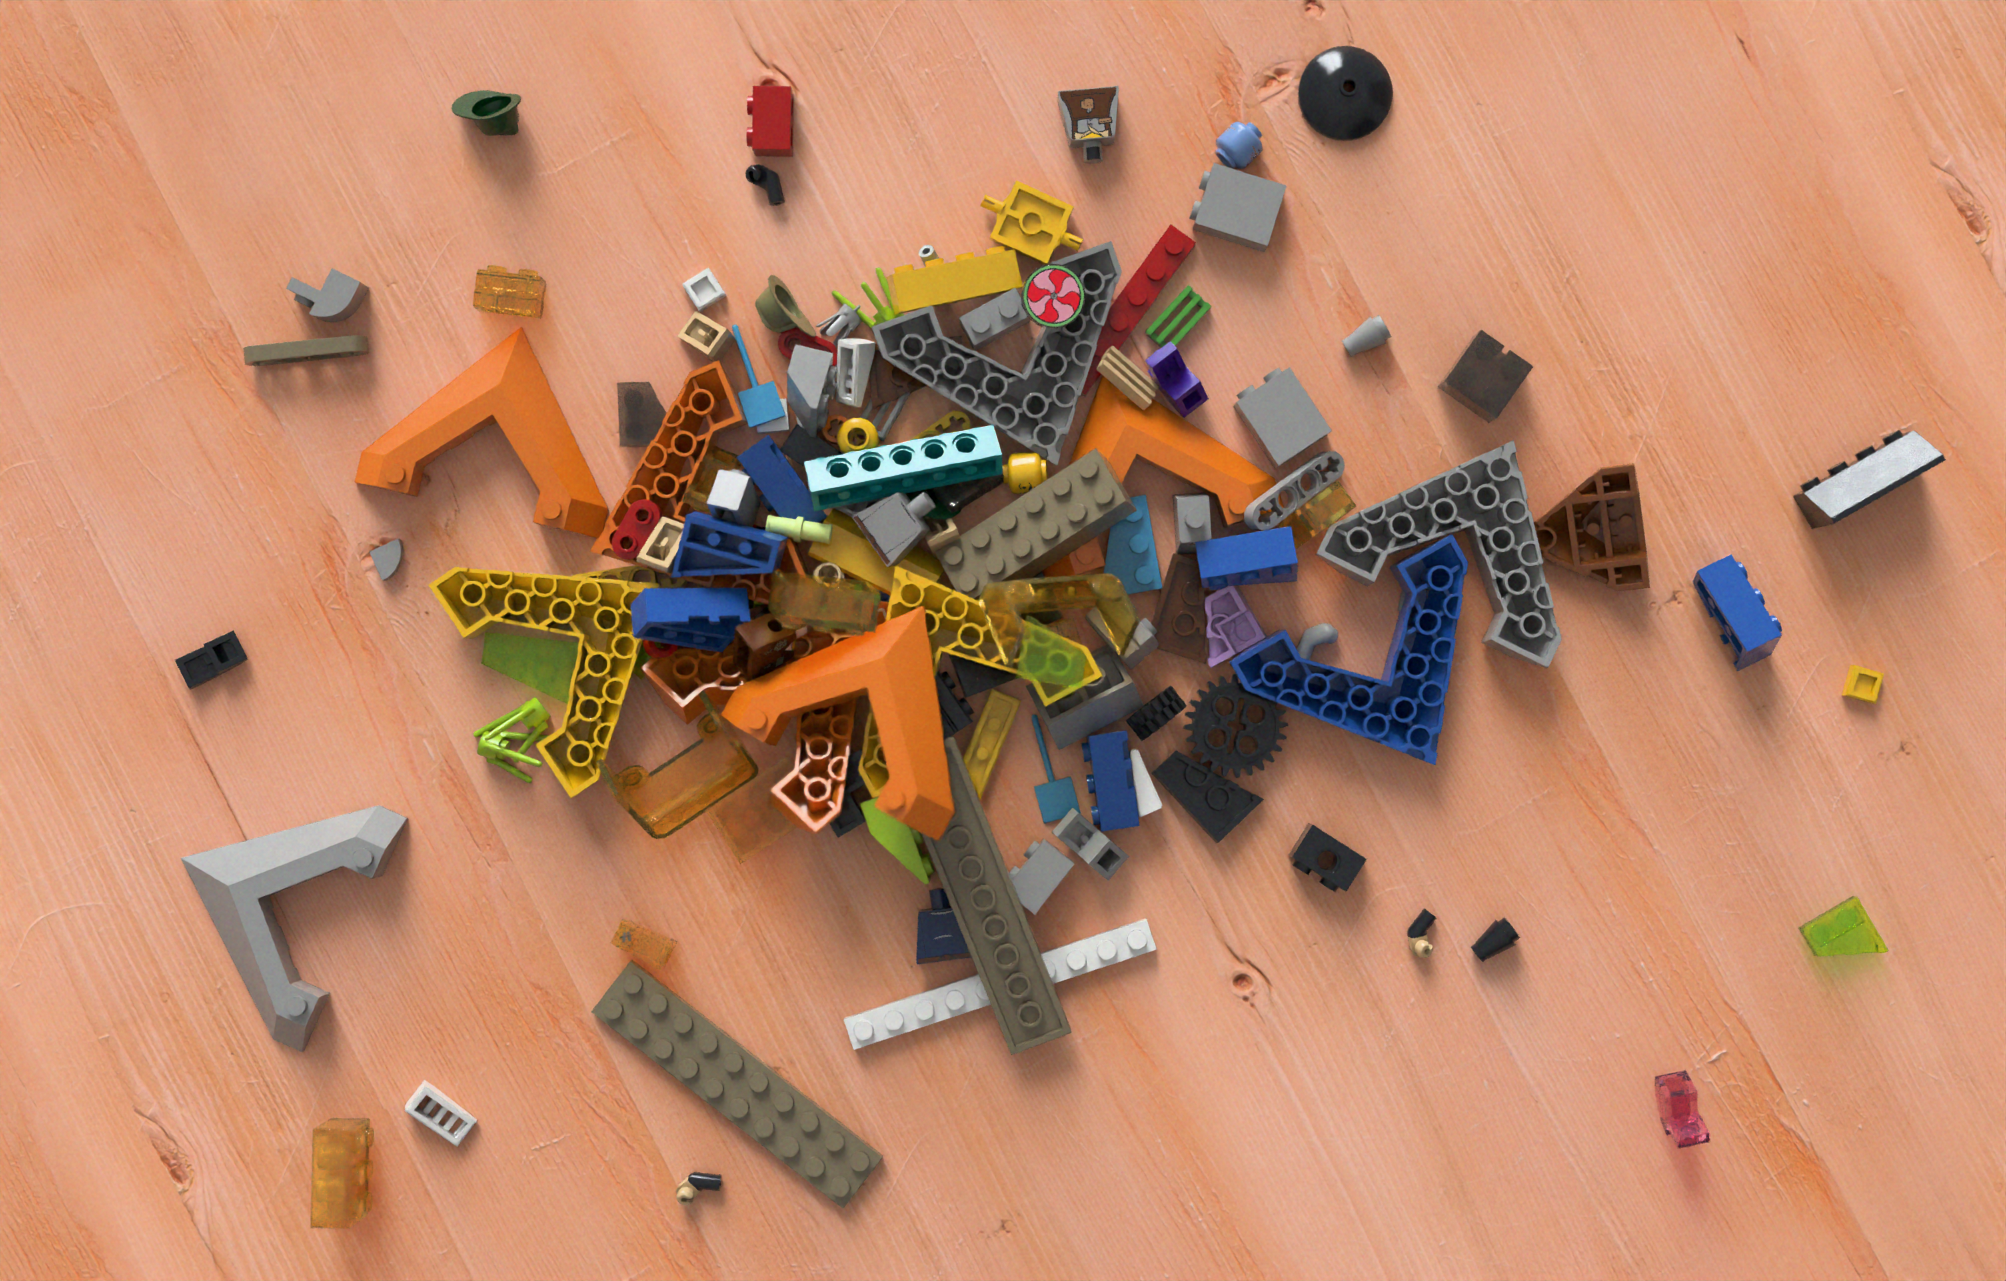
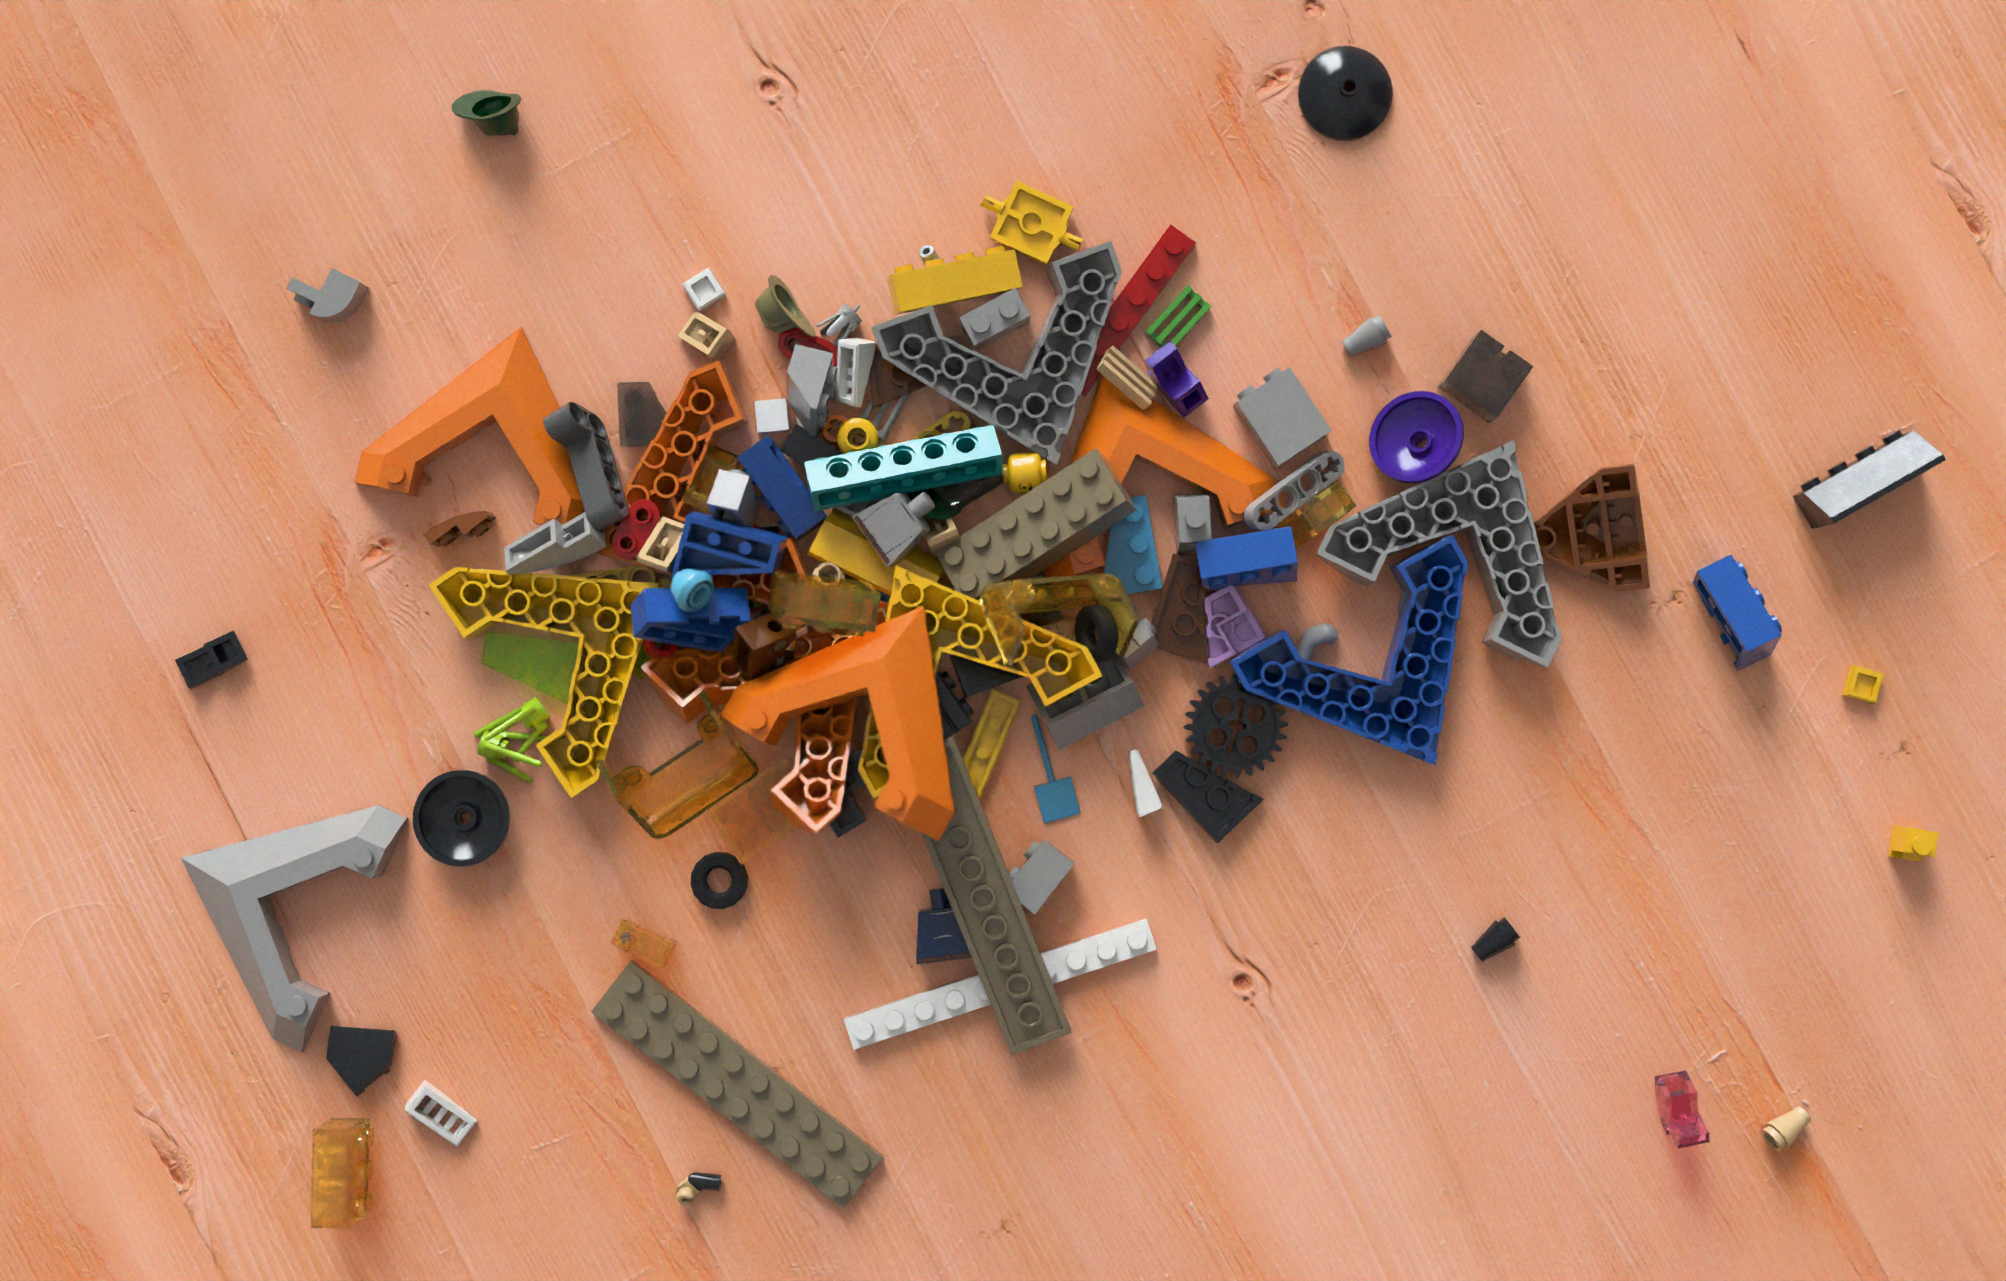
dark tan beam [243,335,369,366] -> none
light grey tile [369,539,404,581] -> none
clear yellow brick [473,265,546,319] -> none
dark azure piece [732,325,786,428] -> none
black arm [745,164,785,206] -> none
red brick [746,86,794,157] -> none
yellowish green pin [765,515,833,544] -> none
lime plant [832,267,904,329] -> none
lime slope [860,796,935,884] -> none
clear neon green wing [1016,615,1086,688] -> none
tile [1021,264,1085,329] -> none
light grey brick [1052,808,1129,881] -> none
torso [1057,86,1119,164] -> none
blue wedge [1081,730,1140,831] -> none
black tyre [1126,686,1187,741] -> none
light grey brick [1189,163,1286,252] -> none
medium blue head [1215,122,1262,169] -> none
black brick [1289,823,1367,892] -> none
arm [1407,909,1437,958] -> none
clear neon green wing [1798,896,1889,957] -> none
none -> black slope [326,1026,397,1097]
none -> black dish [413,770,510,866]
none -> dark orange slope [423,511,496,547]
none -> light grey slope [504,512,607,574]
none -> dark grey beam [543,401,629,532]
none -> medium azure cone [671,569,714,612]
none -> black tyre [690,852,748,909]
none -> black tyre [1074,605,1118,662]
none -> dark purple dish [1369,391,1464,483]
none -> tan cone [1761,1106,1811,1151]
none -> yellow brick [1888,825,1939,862]

